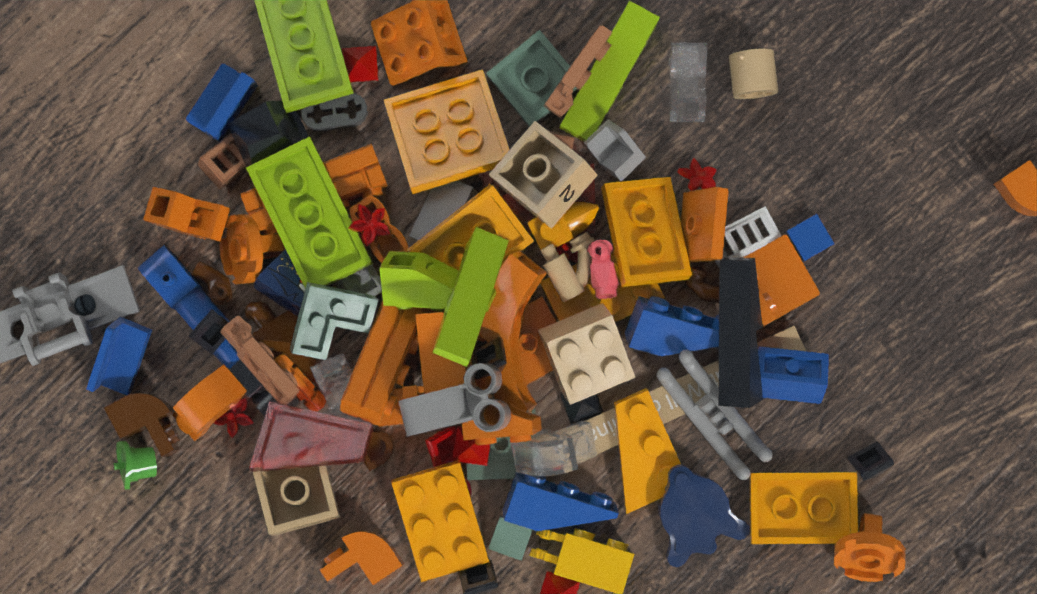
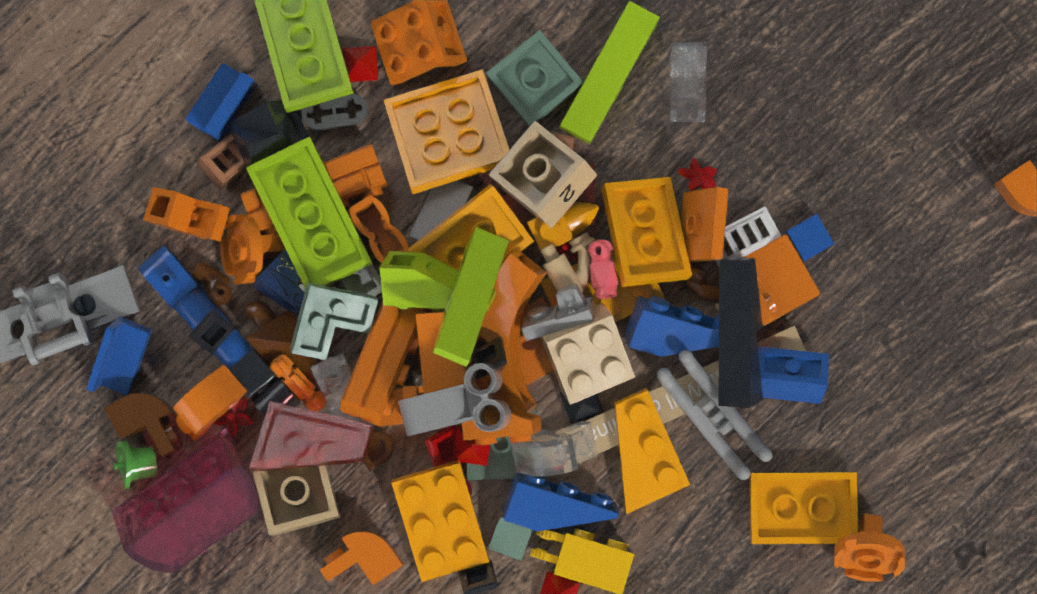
nougat hinge [221,315,300,407] -> none
red plant [348,204,390,247] -> none
nougat hinge [543,25,612,118] -> none
light grey panel [584,119,646,181] -> none
dark blue tile [658,464,750,567] -> none
tan piece [729,49,778,99] -> none
black slope [847,441,894,481] -> none
none -> clear pink windscreen [111,428,258,574]
none -> light grey hinge [521,284,596,341]

